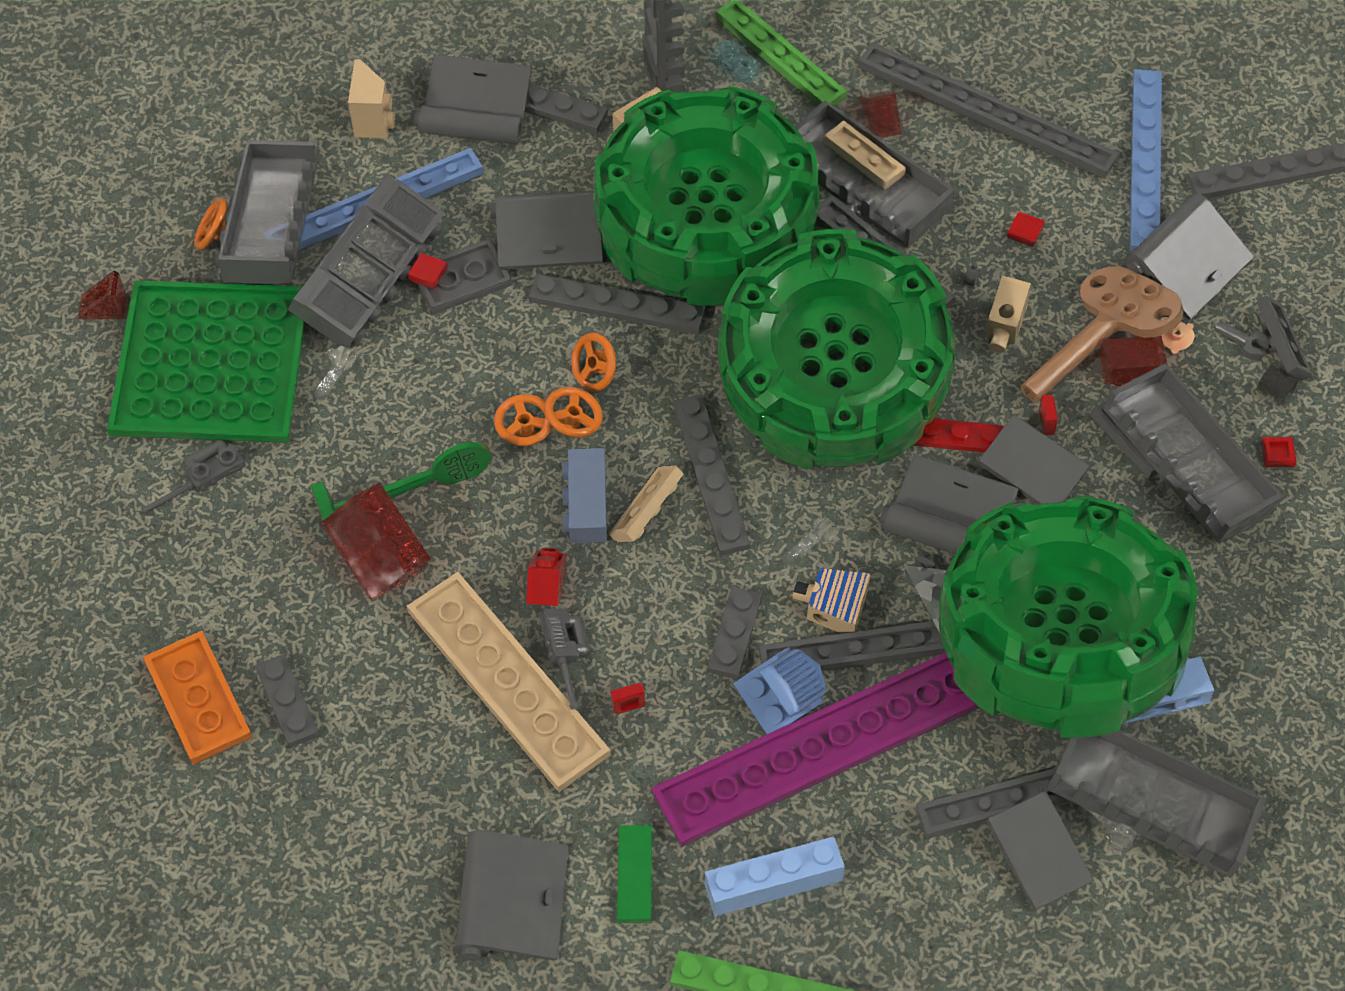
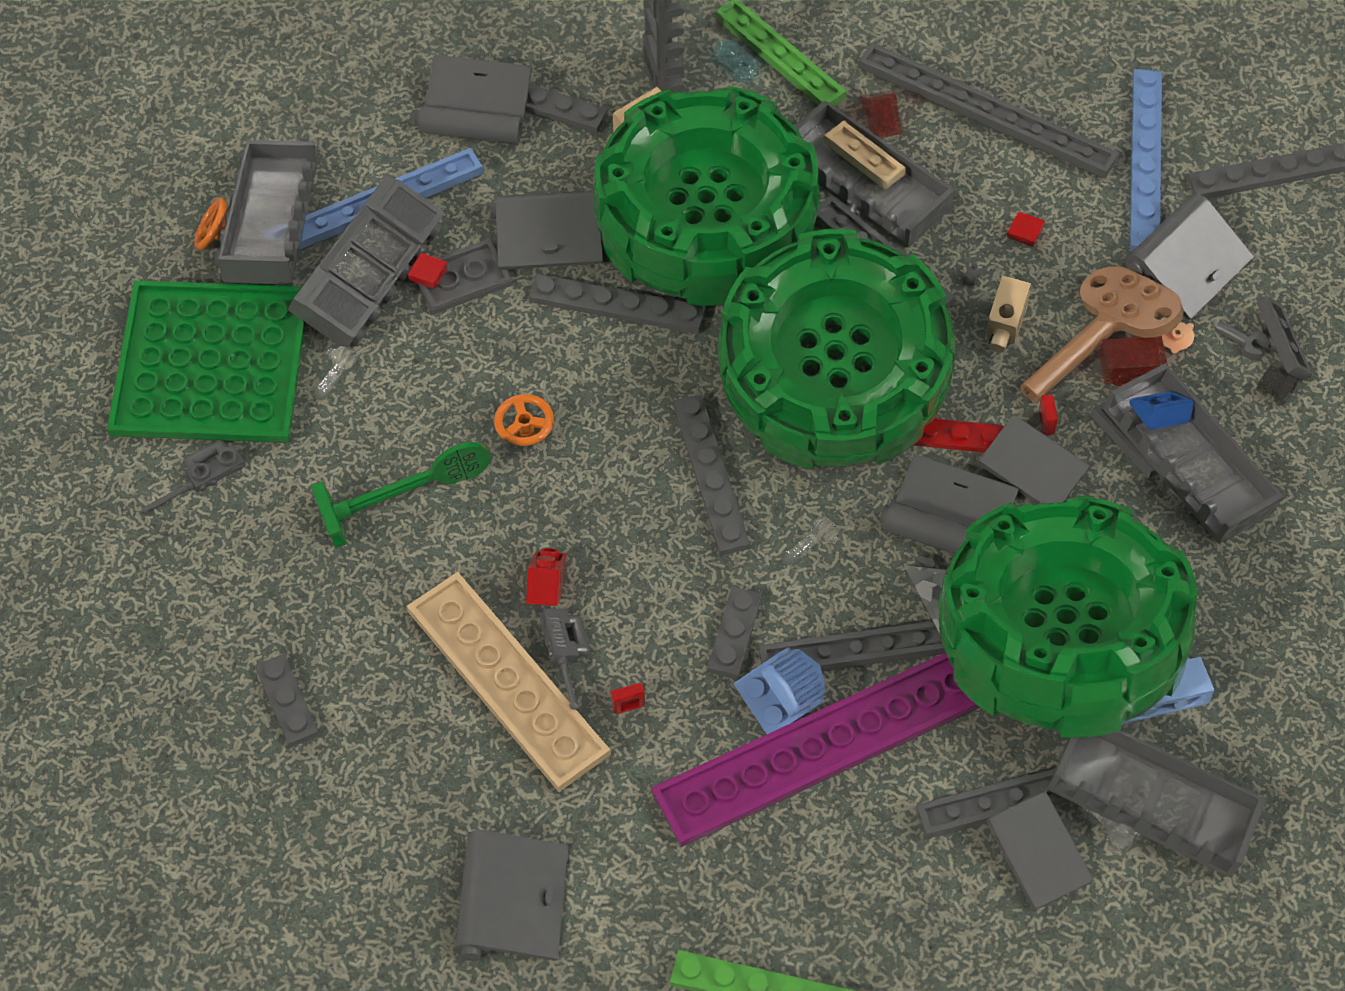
clear red slope [78,271,127,319] -> none
orange plate [143,631,253,765] -> none
clear red slope [321,482,431,601] -> none
tan slope [348,59,395,138] -> none
orange piece [544,387,603,438] -> none
sand blue brick [562,448,607,543] -> none
orange piece [571,332,616,392] -> none
tan plate [609,466,683,542] -> none
green tile [617,825,652,923] -> none
light blue brick [705,837,845,916] -> none
tan torso [792,569,870,634] -> none
red tile [1261,437,1297,467] -> none
none -> blue slope [1130,391,1194,430]

